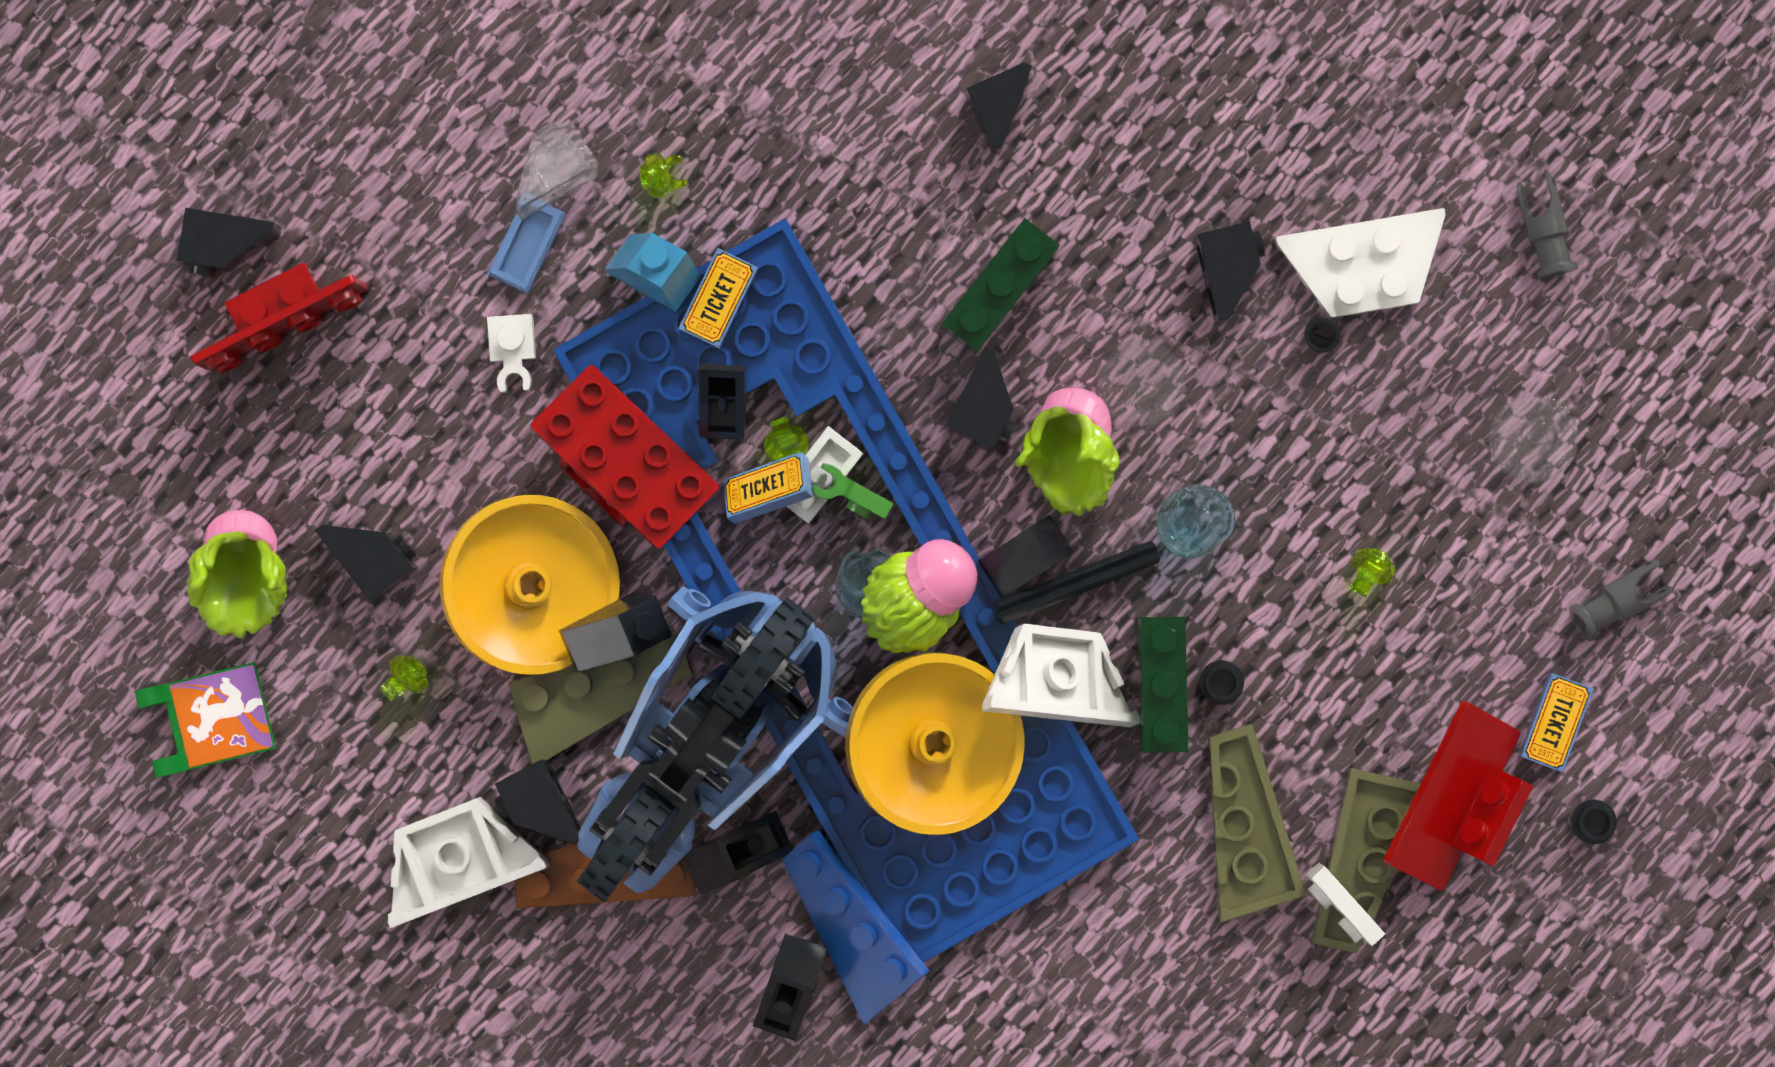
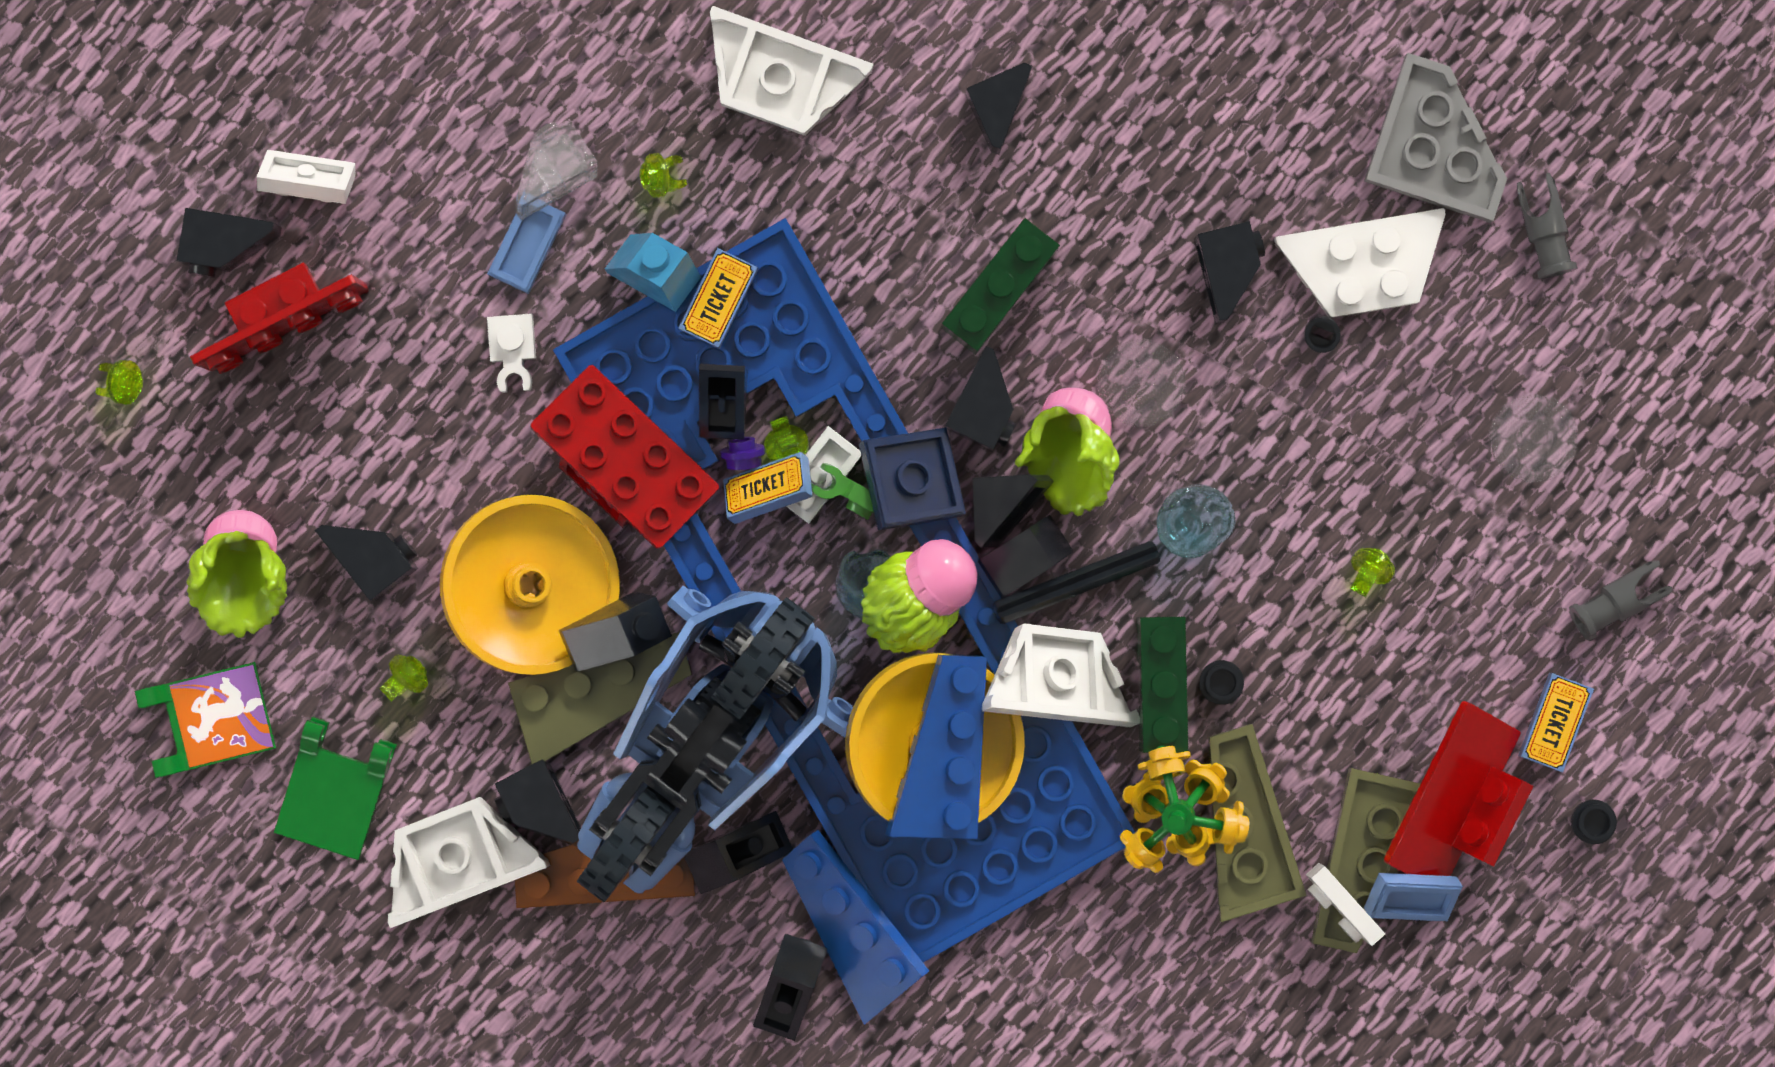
none -> clear neon green plate [95,360,143,405]
none -> white plate [257,150,355,204]
none -> green flag [274,717,397,860]
none -> white wing [710,6,873,136]
none -> dark purple plate [720,437,765,470]
none -> dark blue tile [859,427,966,531]
none -> blue wing [885,654,987,839]
none -> black slope [972,474,1054,547]
none -> yellow plant [1120,745,1249,873]
none -> light grey plate [1364,53,1507,223]
none -> medium blue tile [1364,873,1463,921]

